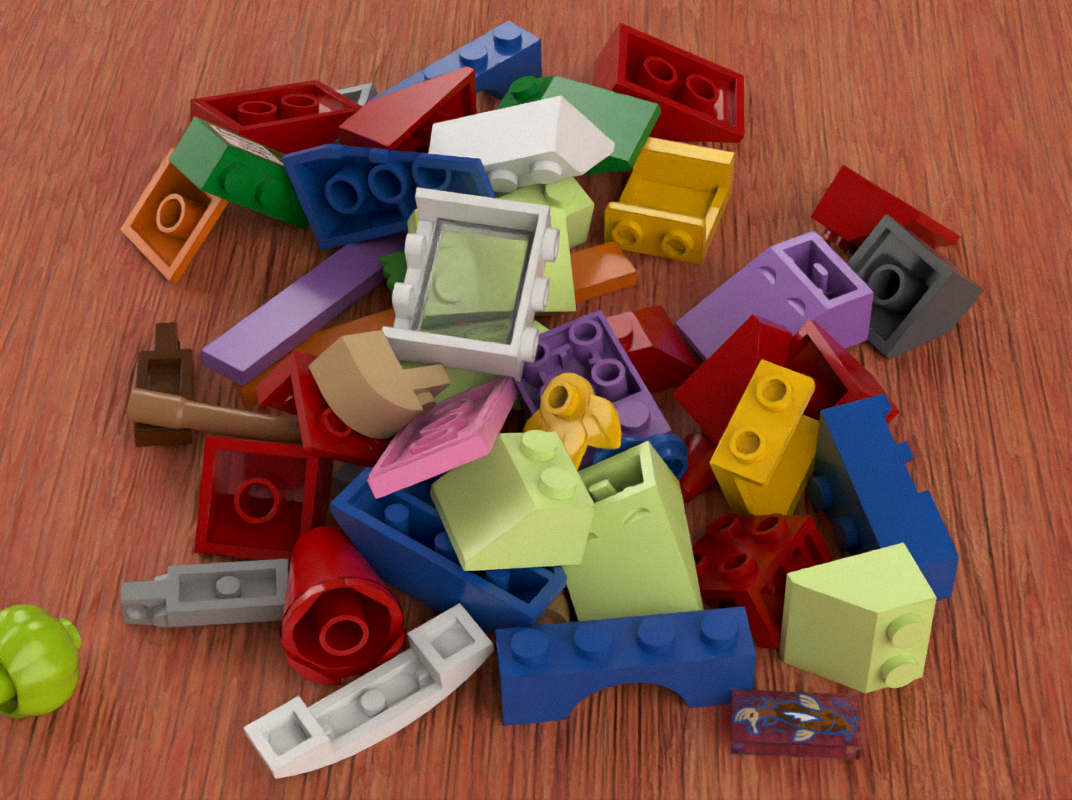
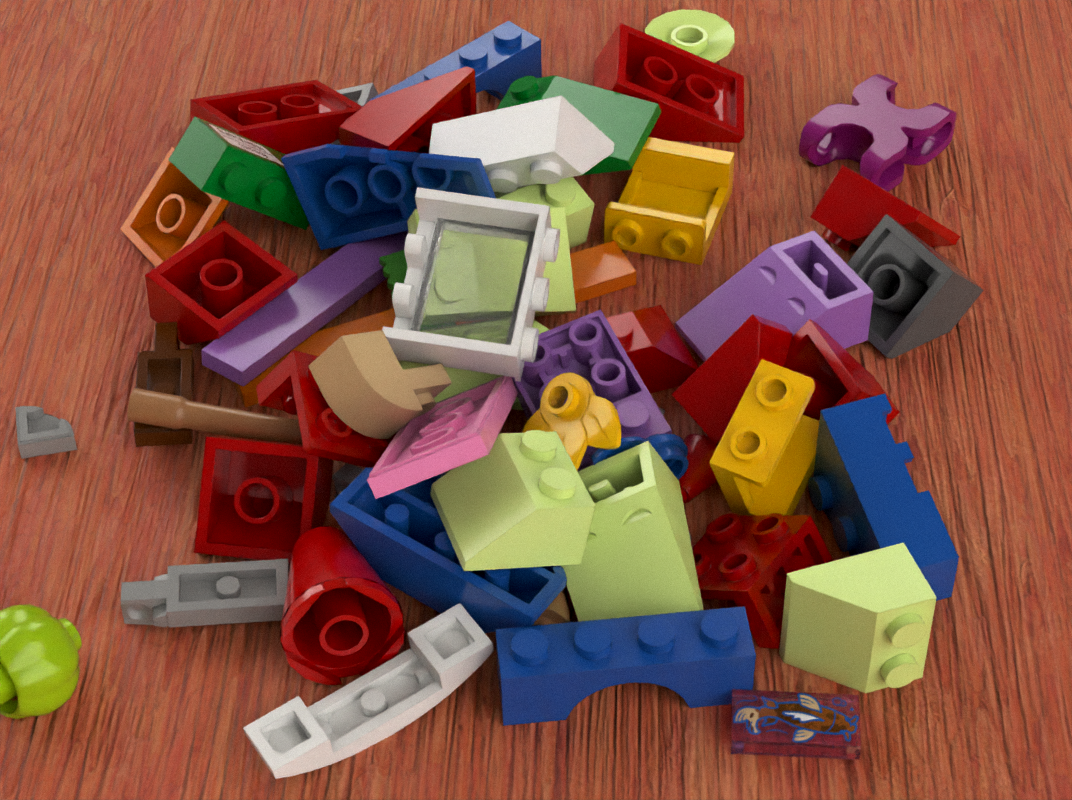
none -> light grey tile [15,406,77,459]
none -> red slope [145,220,298,345]
none -> yellowish green dish [645,9,735,63]
none -> magenta piece [799,74,957,191]

